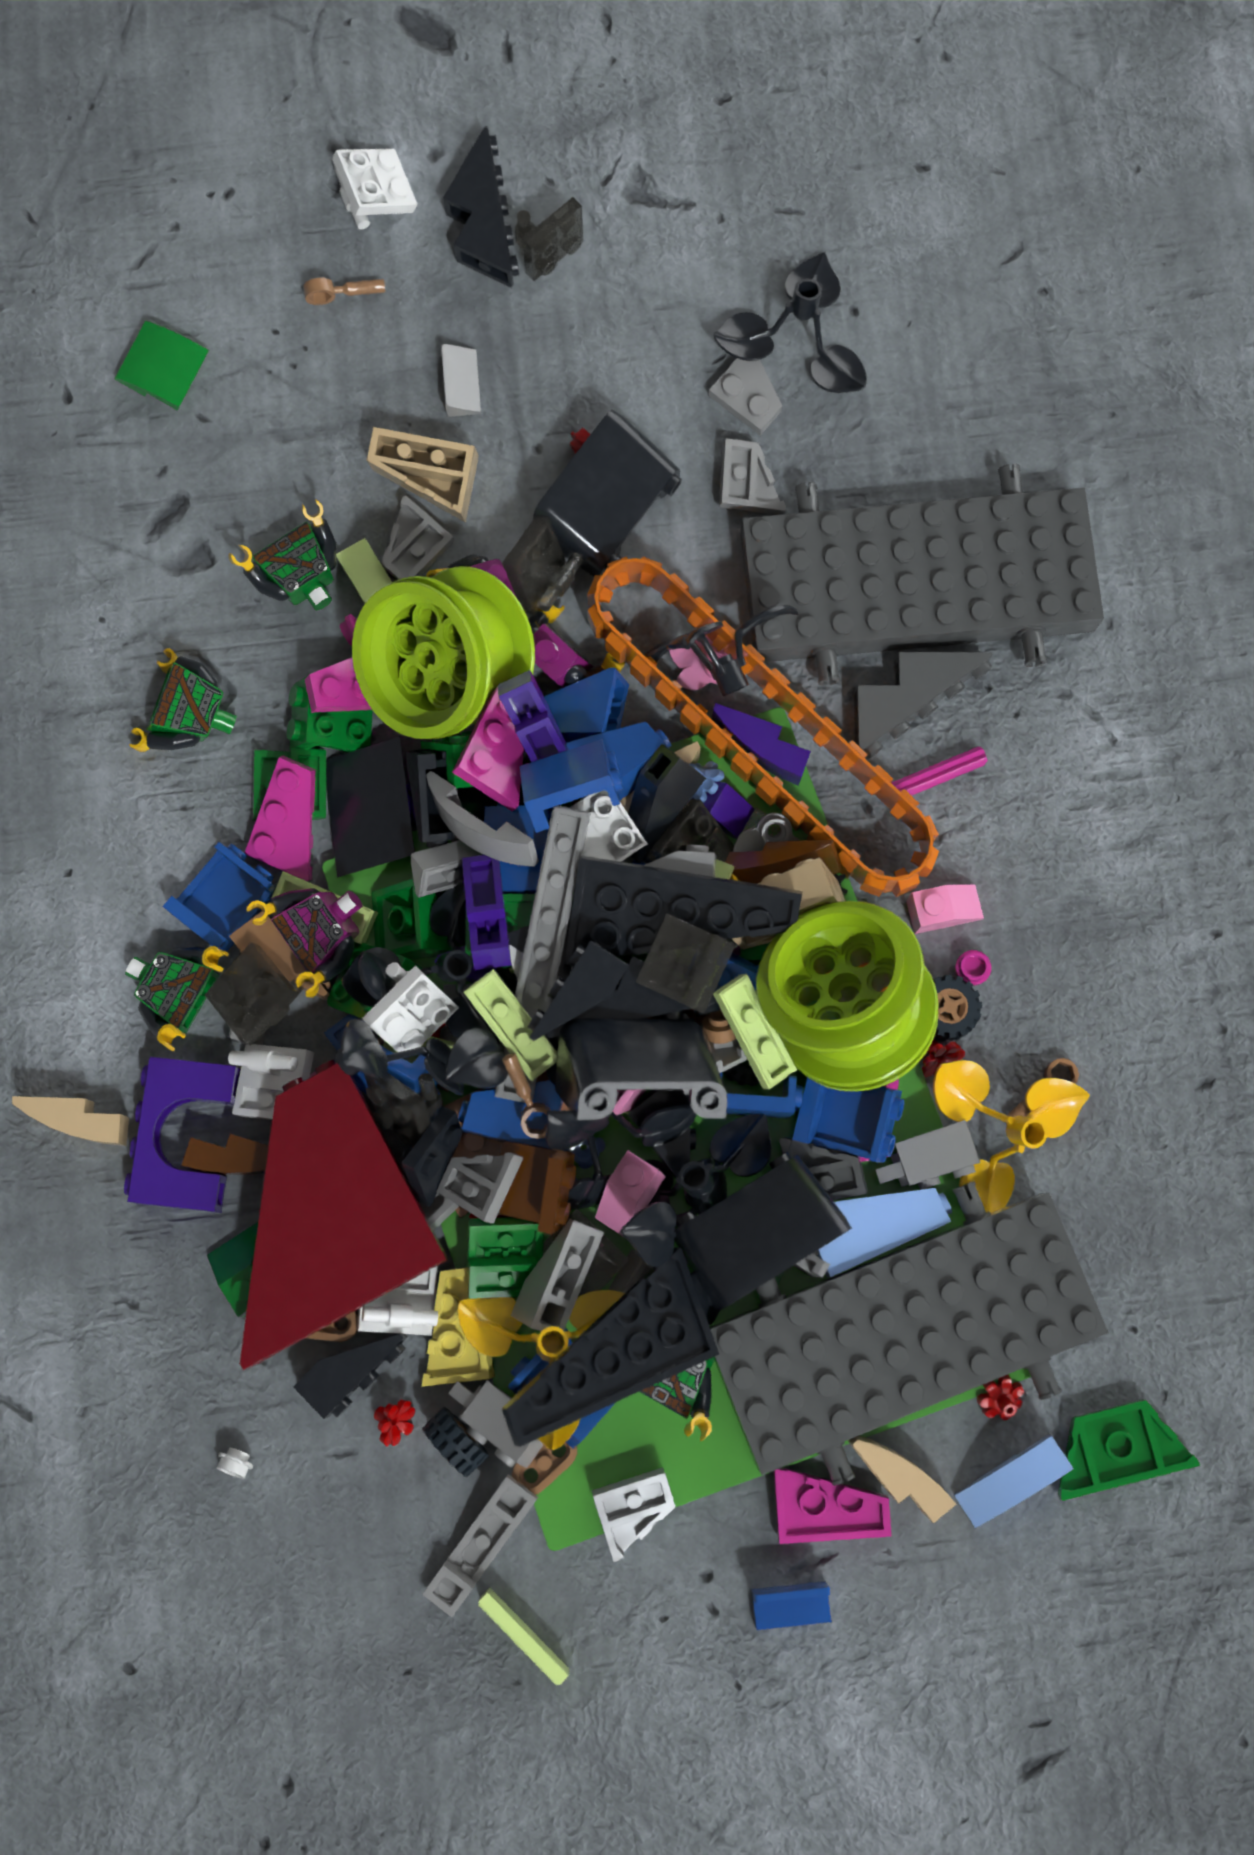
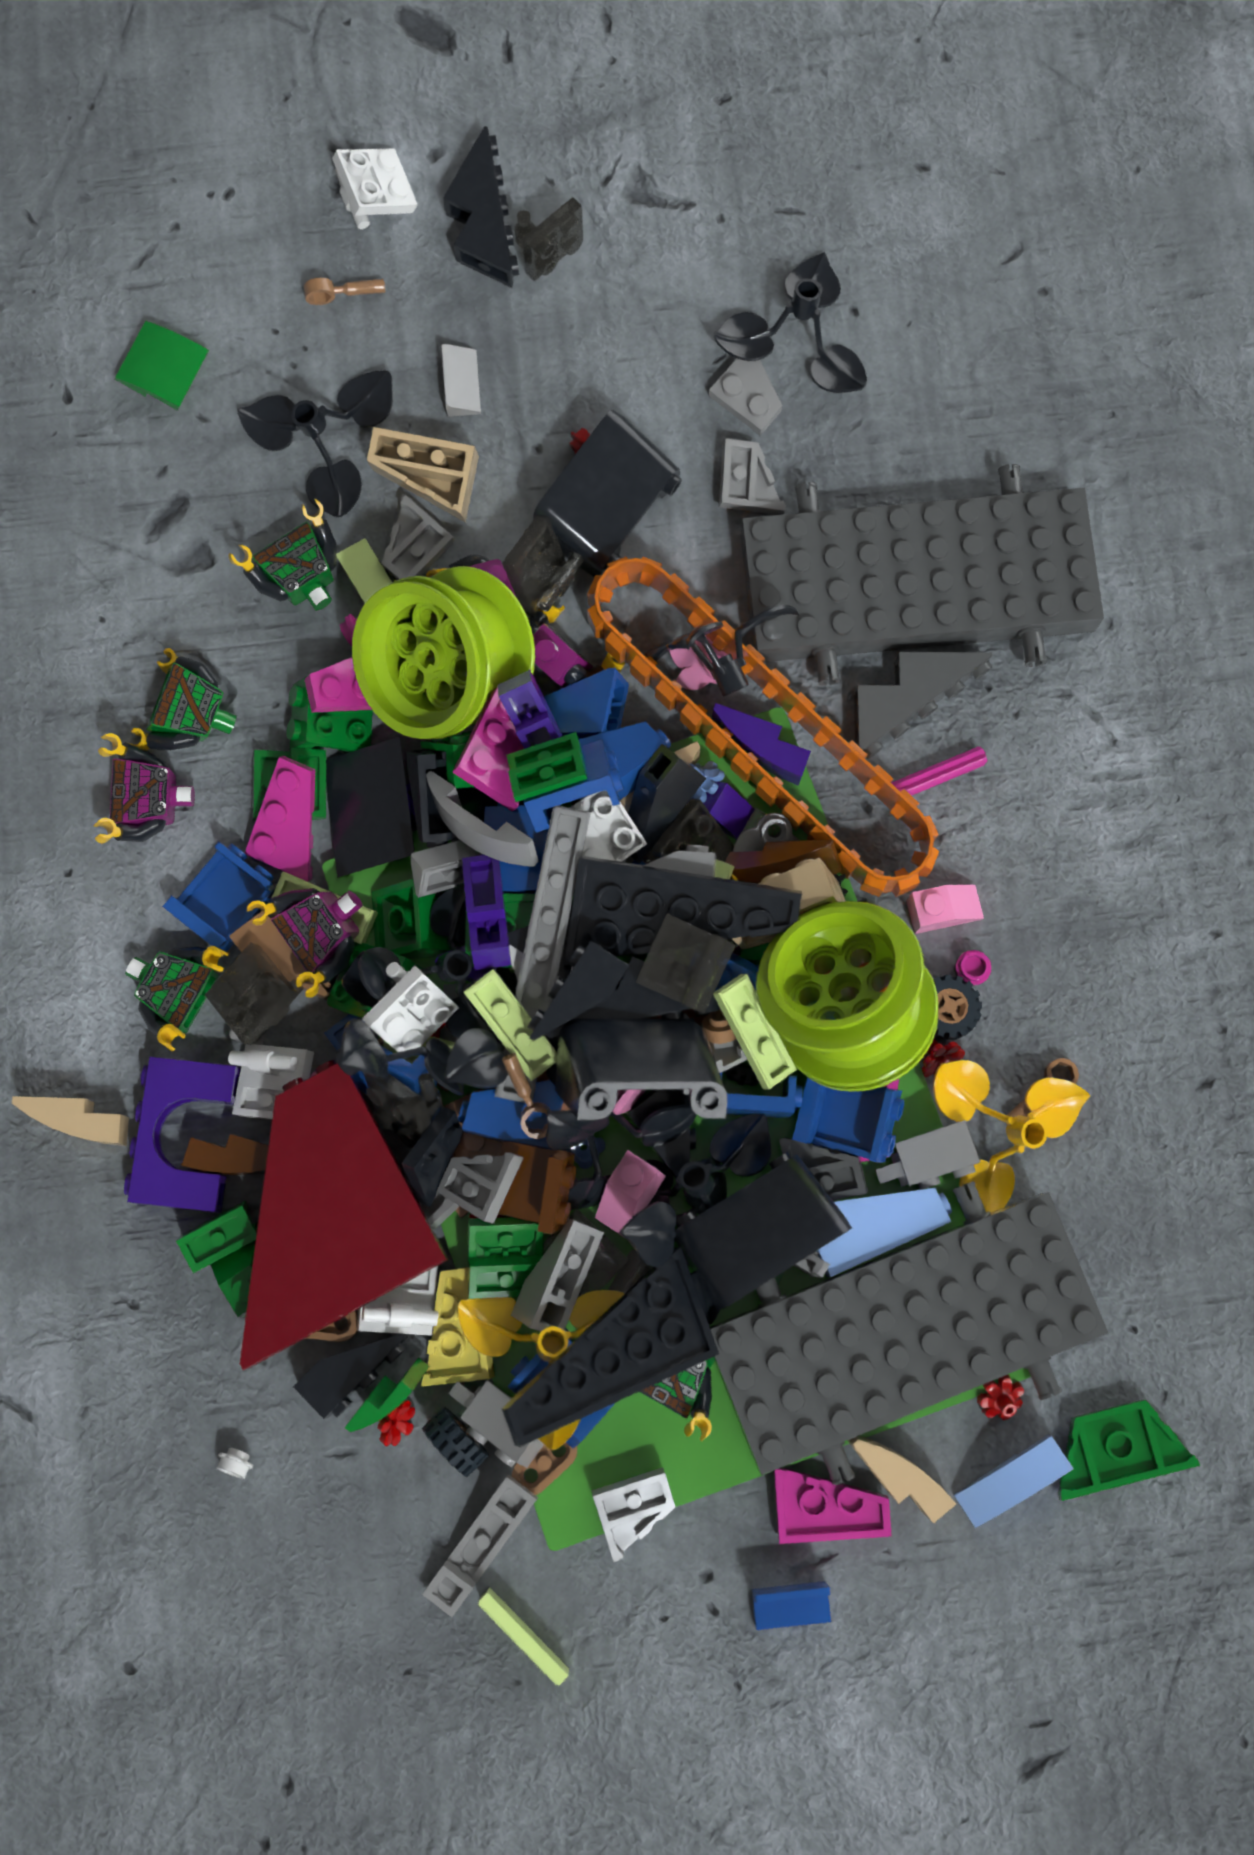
none -> torso [93,733,195,844]
none -> green panel [176,1200,257,1273]
none -> black plant [238,370,393,518]
none -> green slope [345,1357,430,1433]
none -> green slope [507,732,587,802]

